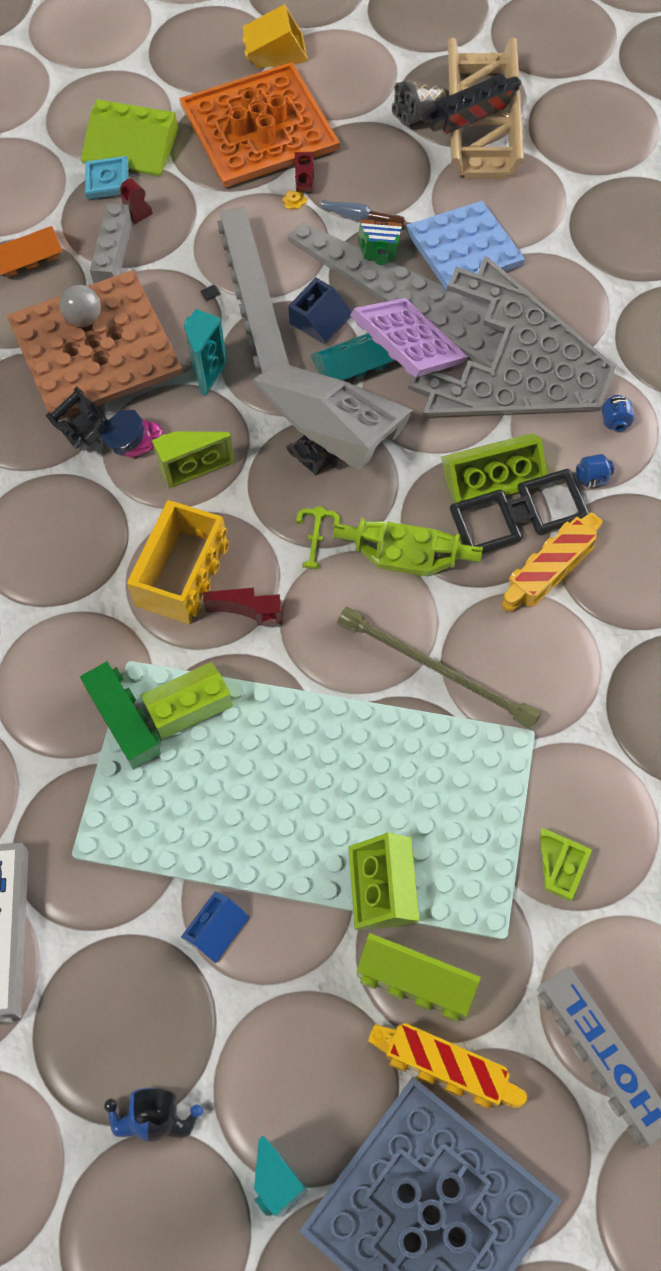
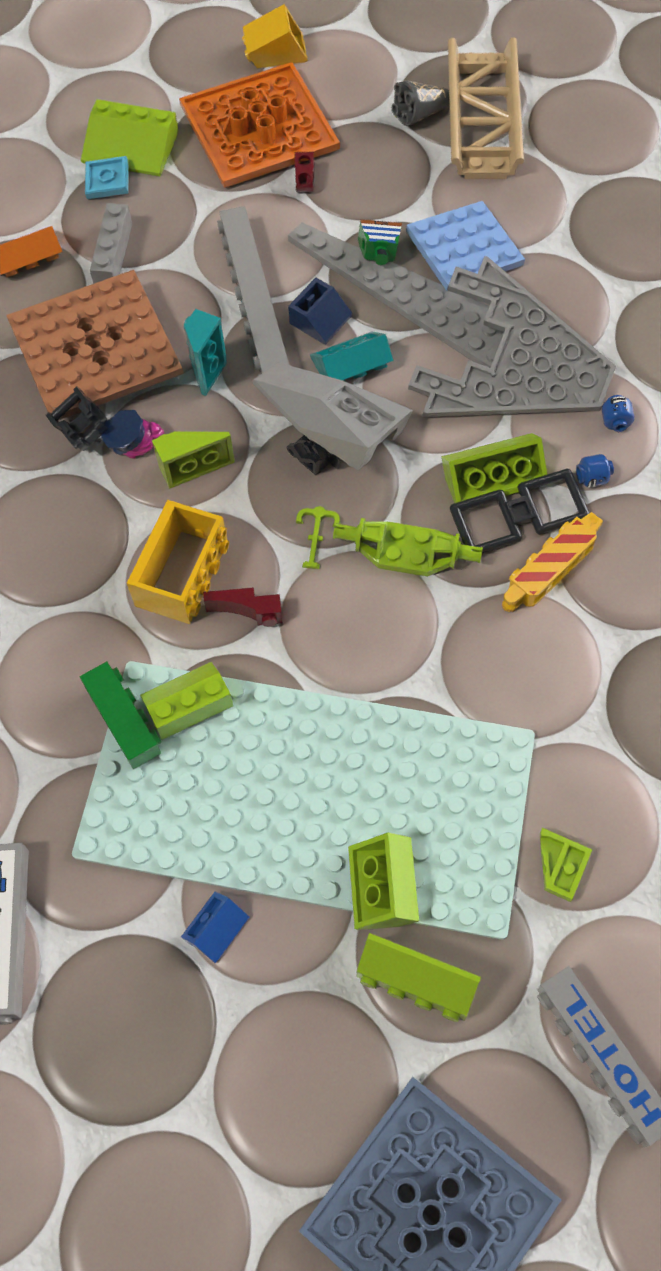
light grey piece [59,285,101,327] -> none
black piece [104,1088,203,1142] -> none
dark red leg [120,178,153,224] -> none
black window [200,285,220,301] -> none
teal slope [254,1135,308,1218] -> none
yellow plant [282,190,307,210] -> none
sand blue piece [321,200,407,229] -> none
olive hose [337,607,541,730] -> none
lavender plate [350,298,468,377] -> none
yellow hinge [368,1023,528,1110] -> none
black hinge [422,74,522,134] -> none

